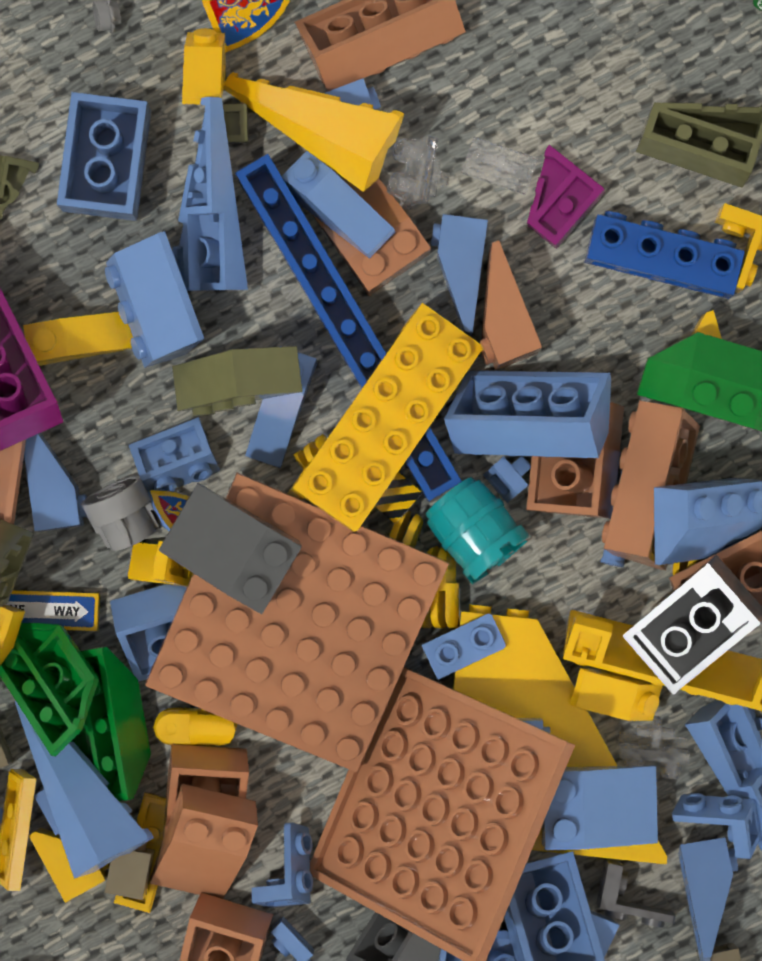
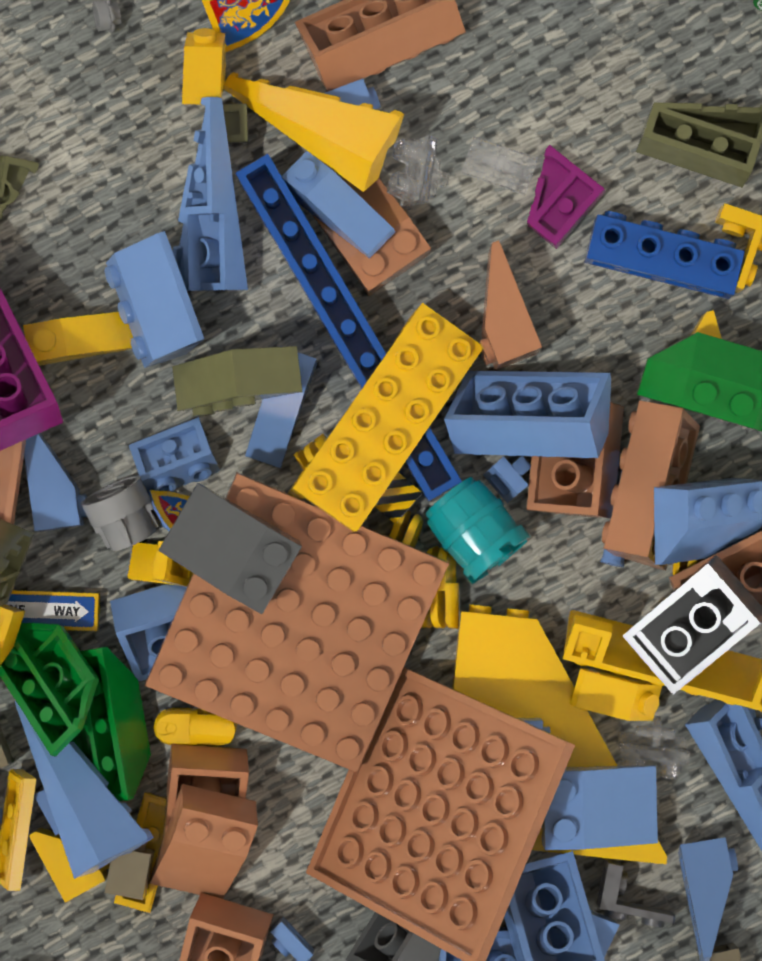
medium blue brick [57,92,152,221] -> none
medium blue bracket [252,823,313,908] -> none
medium blue bracket [421,614,506,680] -> none
medium blue slope [431,214,488,336] -> none
medium blue bracket [672,793,761,859] -> none

